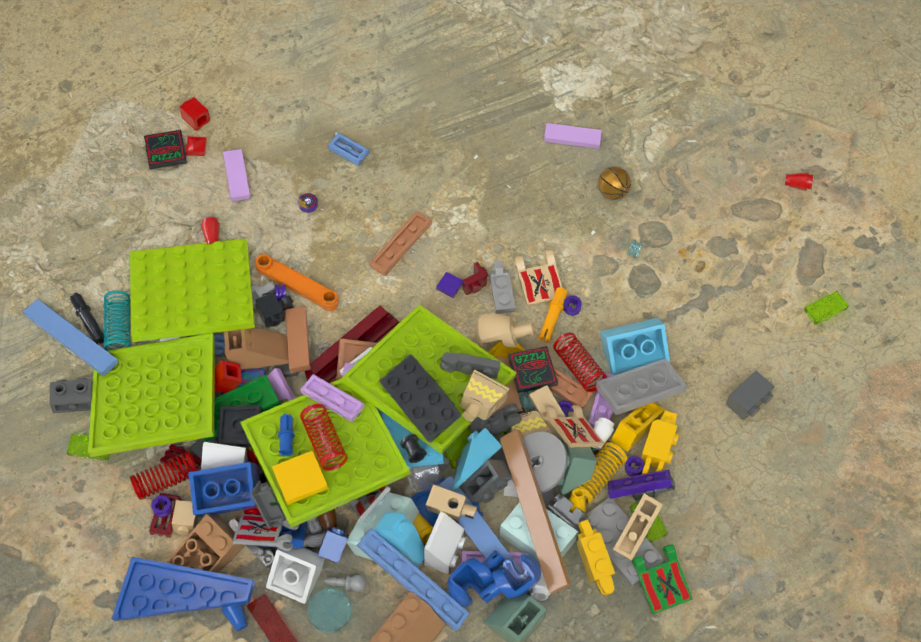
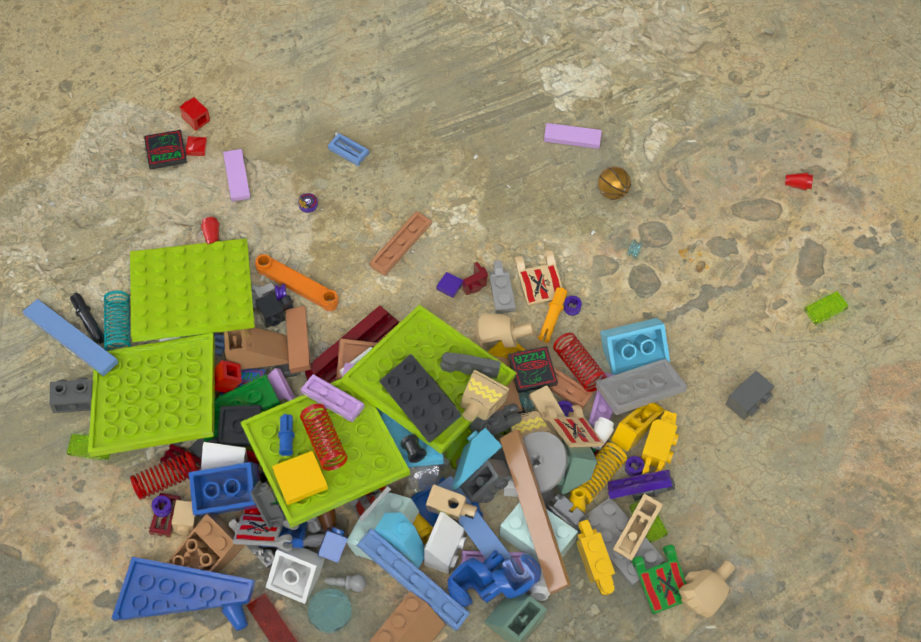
none -> tan piece [679,560,735,618]

